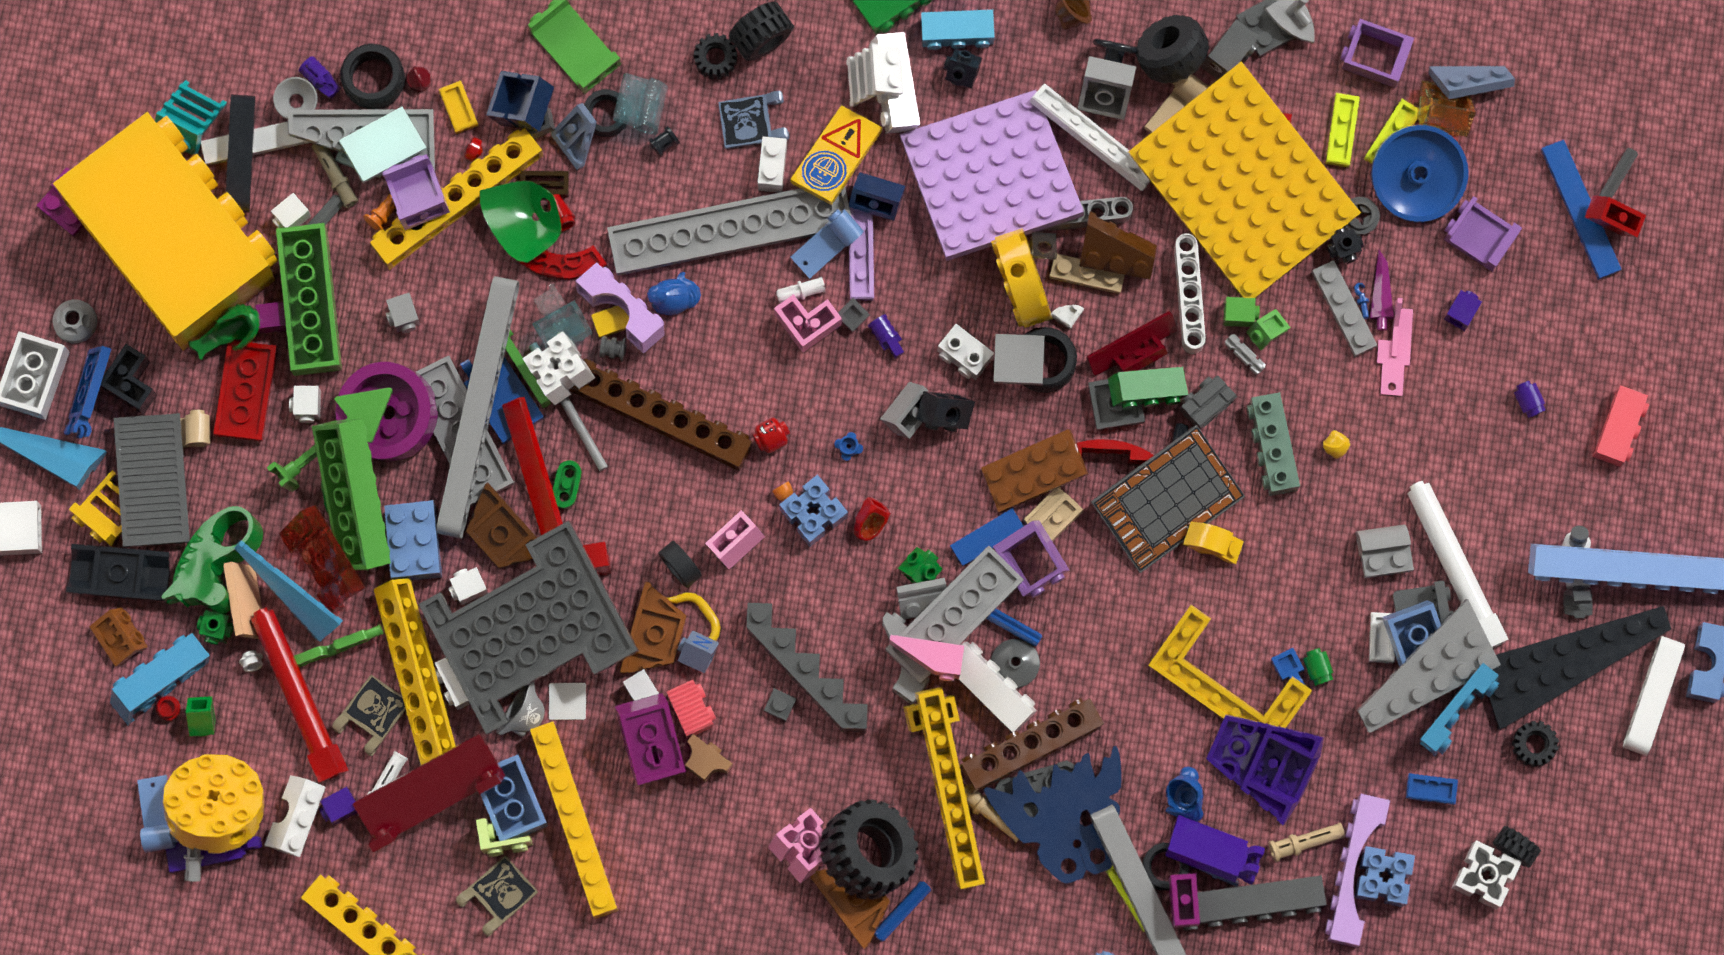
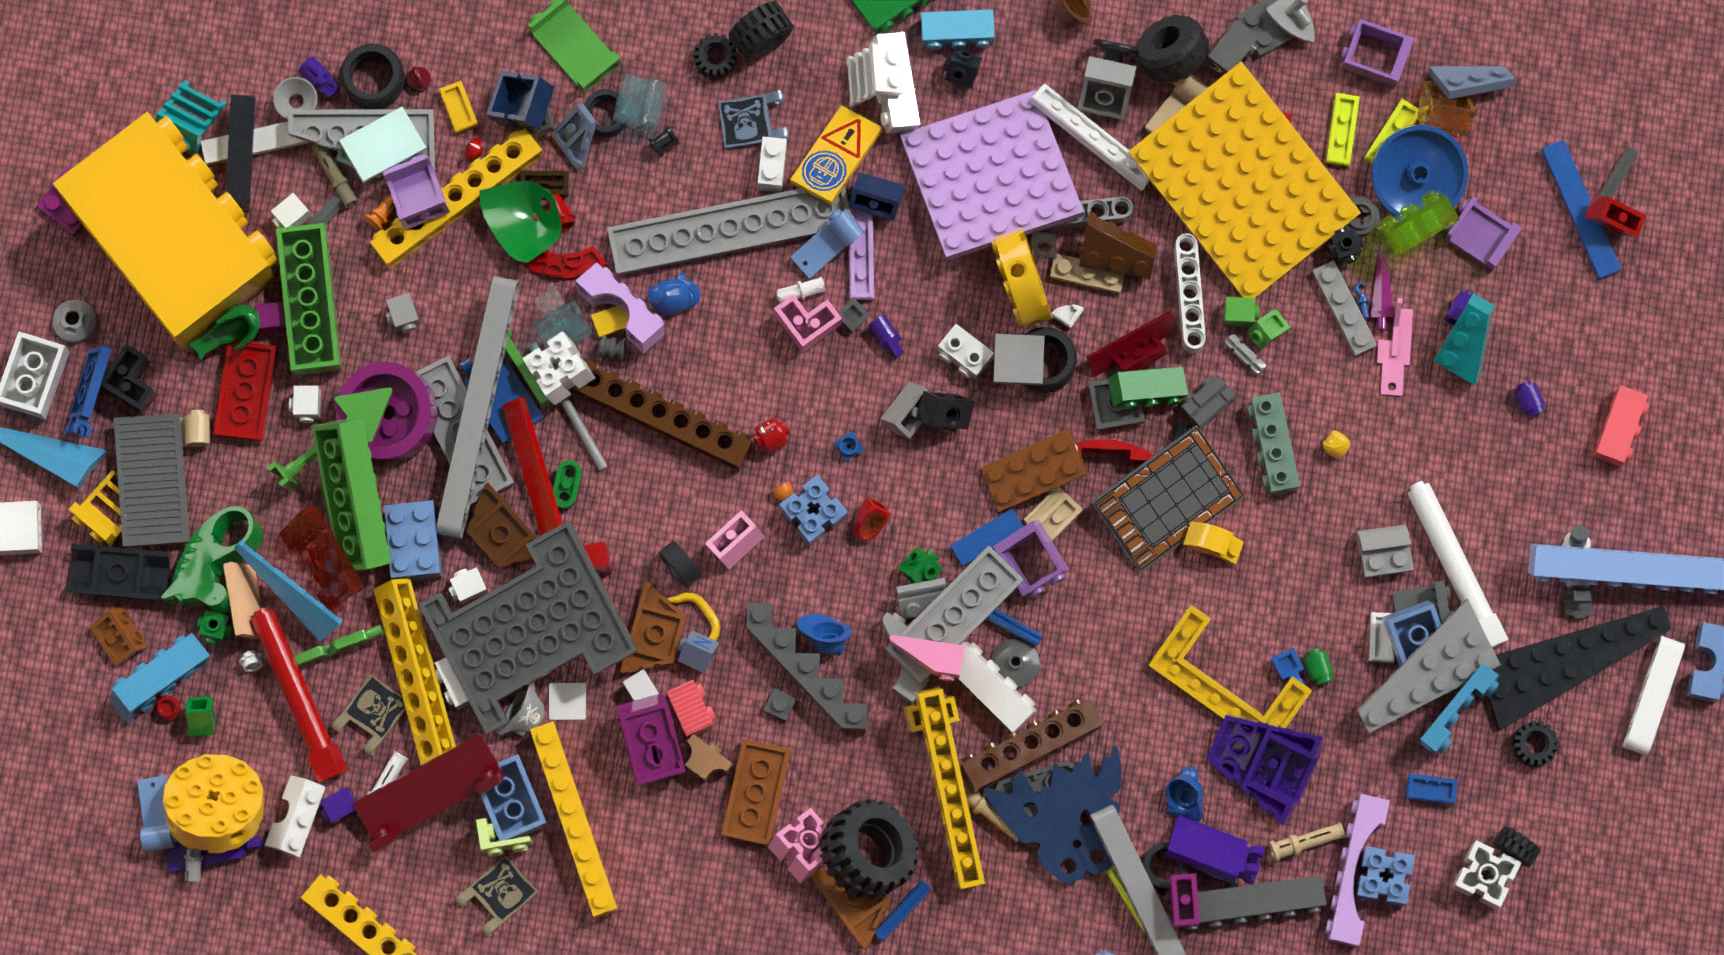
none -> dark orange plate [721,739,791,846]
none -> blue piece [797,614,852,656]
none -> clear neon green brick [1376,190,1460,257]
none -> teal wedge [1434,293,1495,386]

